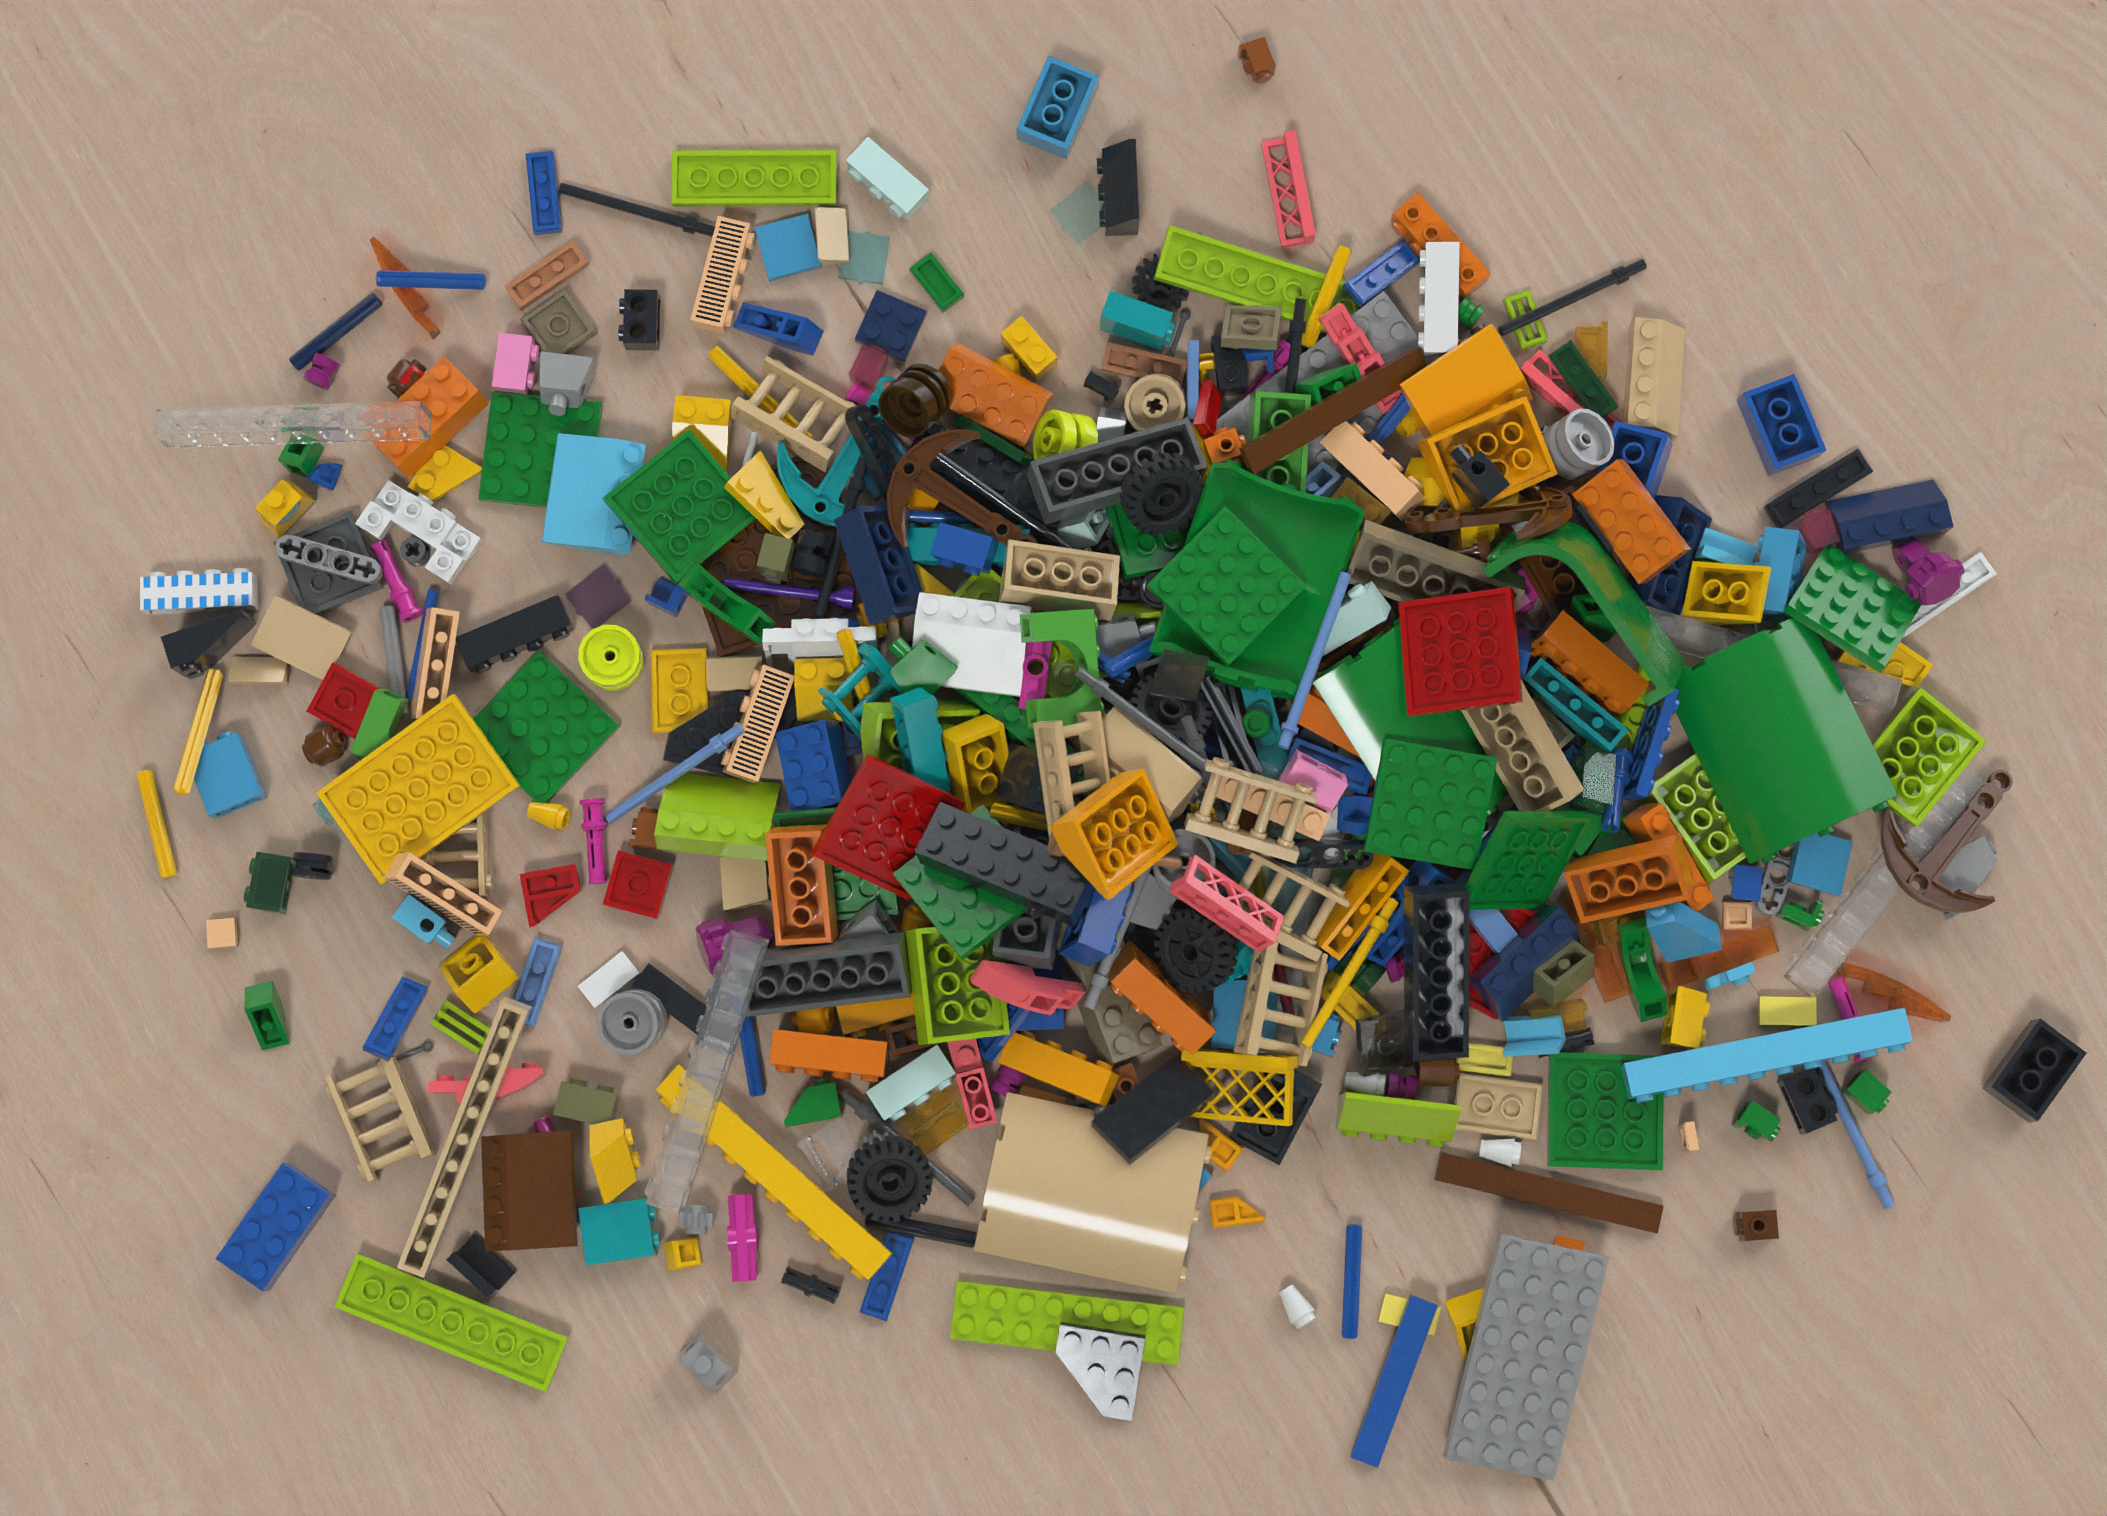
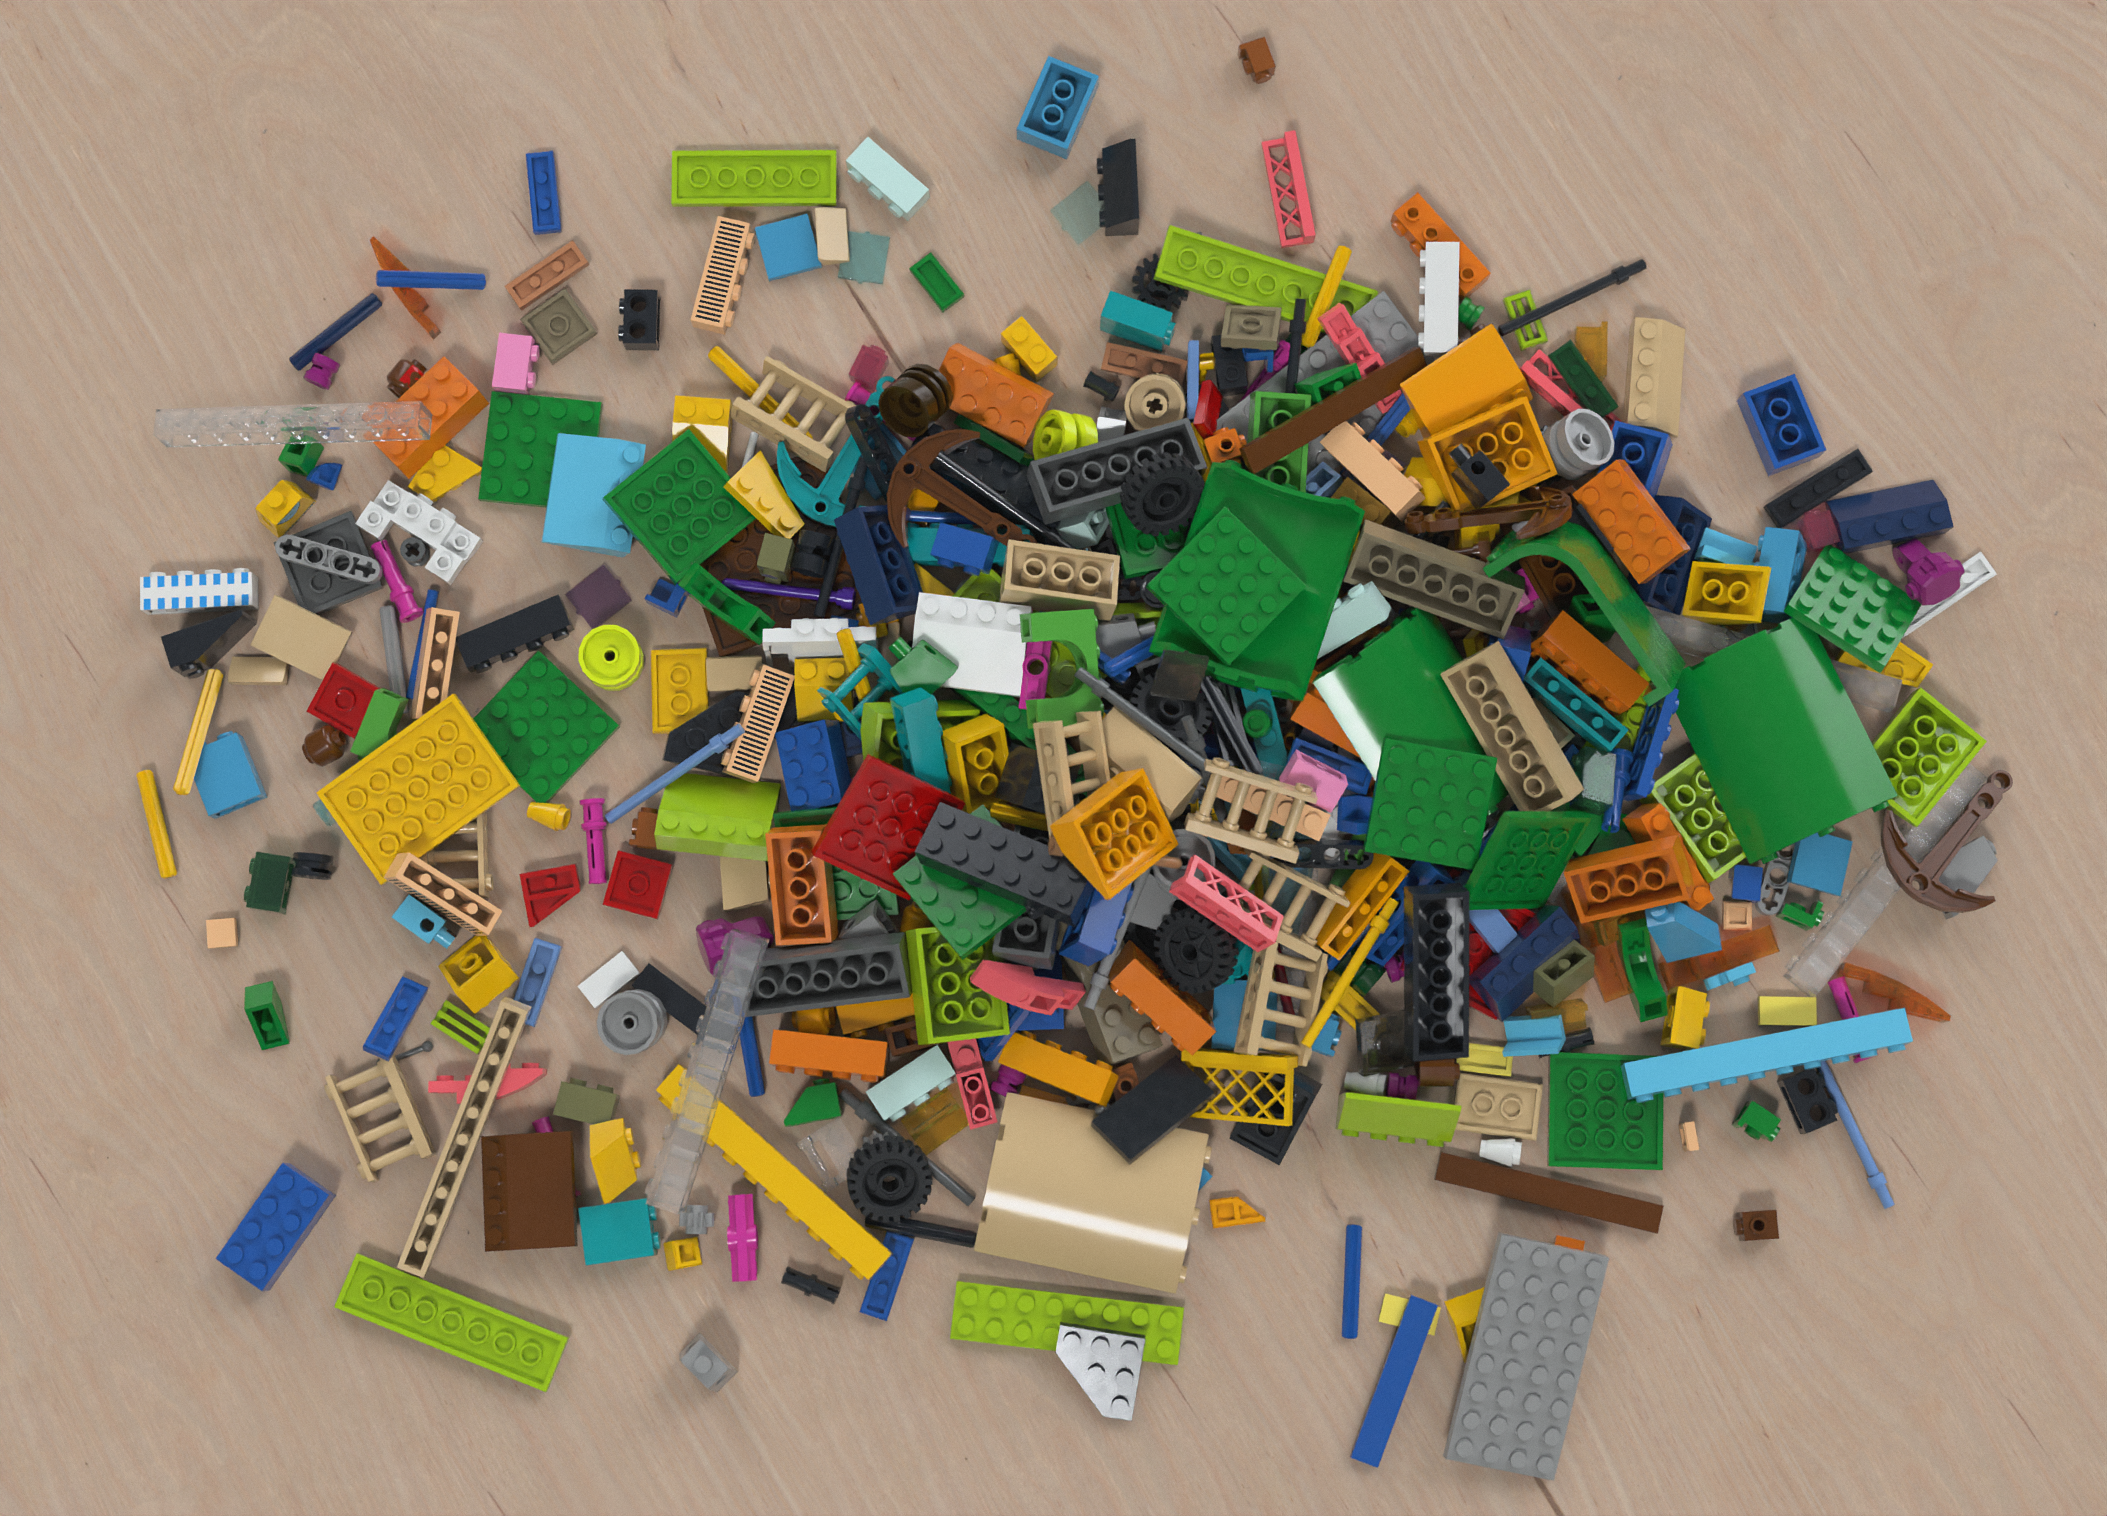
black panel [447,1234,516,1299] -> none
light grey torso [540,352,595,416] -> none
black bar [559,183,715,237] -> none
blue slope [733,302,824,356] -> none
dark blue plate [855,290,927,363] -> none
dark grey hinge [1166,310,1191,357] -> none
light orange tile [1198,1118,1243,1172] -> none
medium blue bar [1278,572,1351,749] -> none
white cone [1279,1285,1317,1330] -> none
tile [1342,240,1420,308] -> none
red plate [1398,587,1523,717] -> none
green brick [1841,1069,1892,1114] -> none
black brick [1982,1018,2087,1123] -> none

